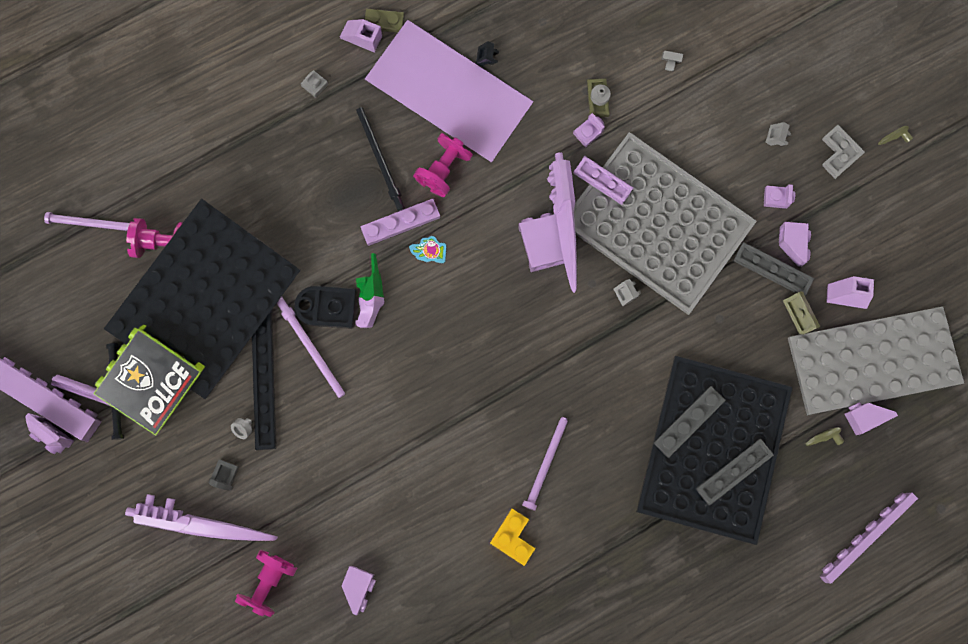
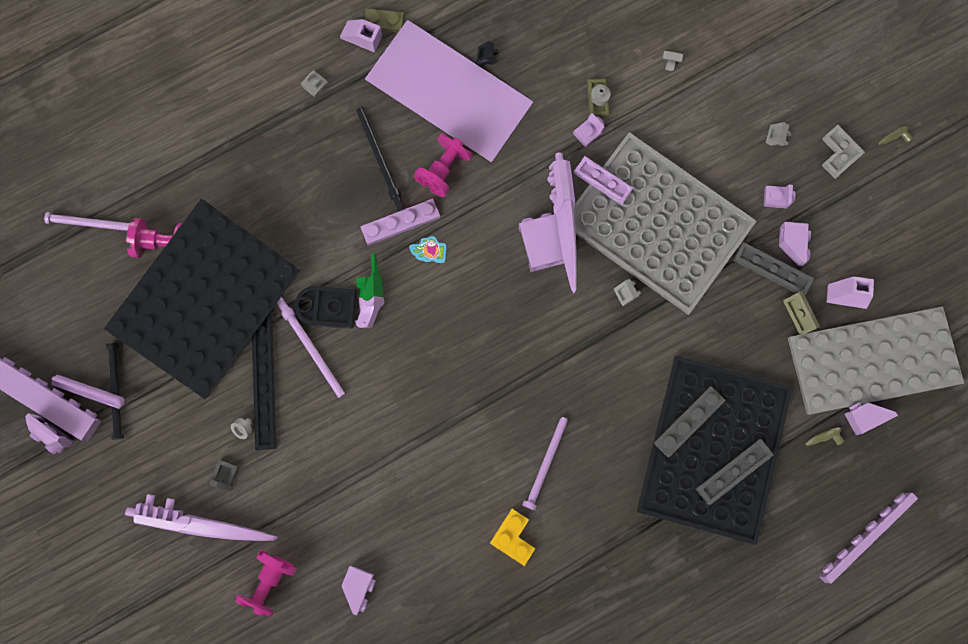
panel [93,325,205,435] -> none

